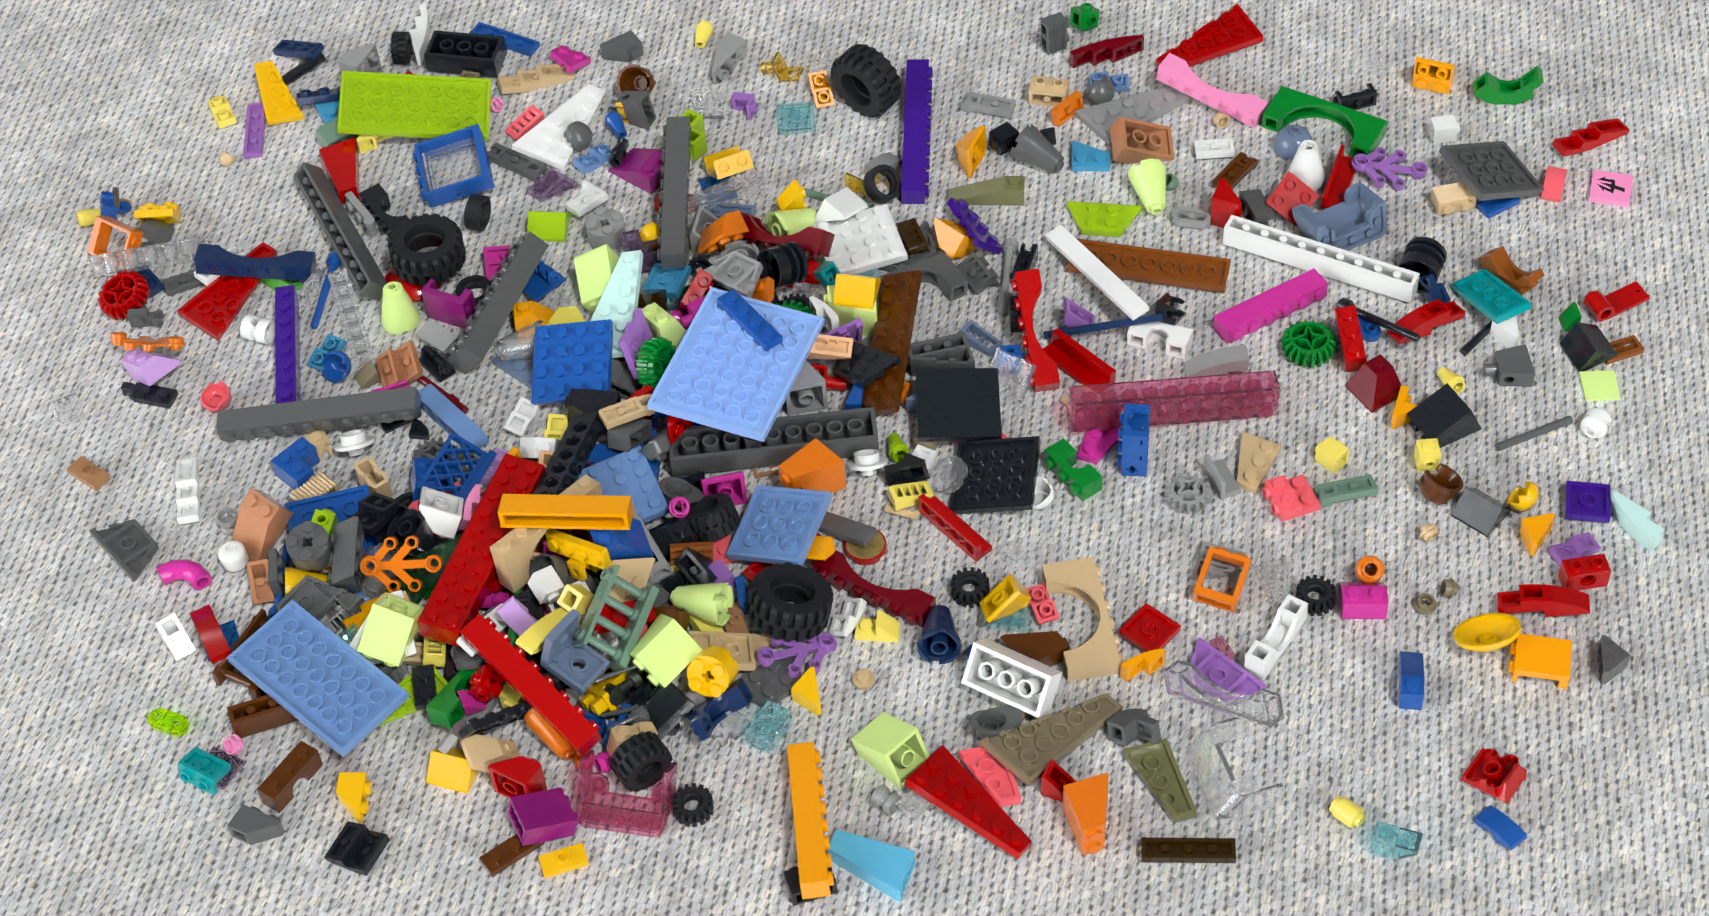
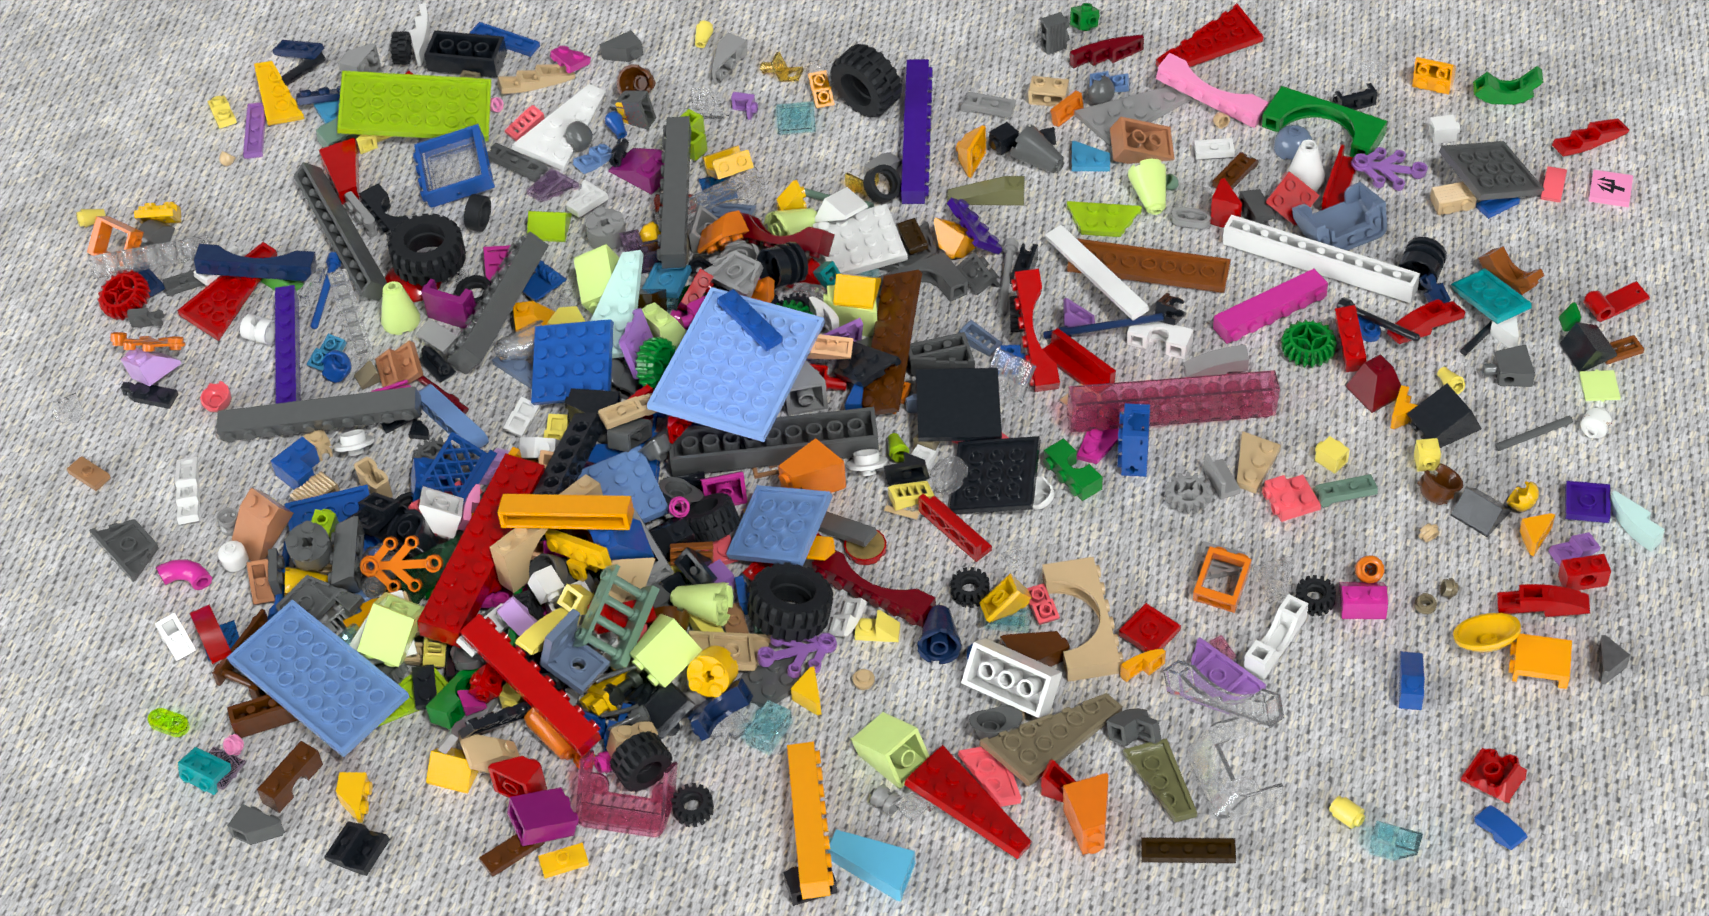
blue hips [100,187,132,220] -> none

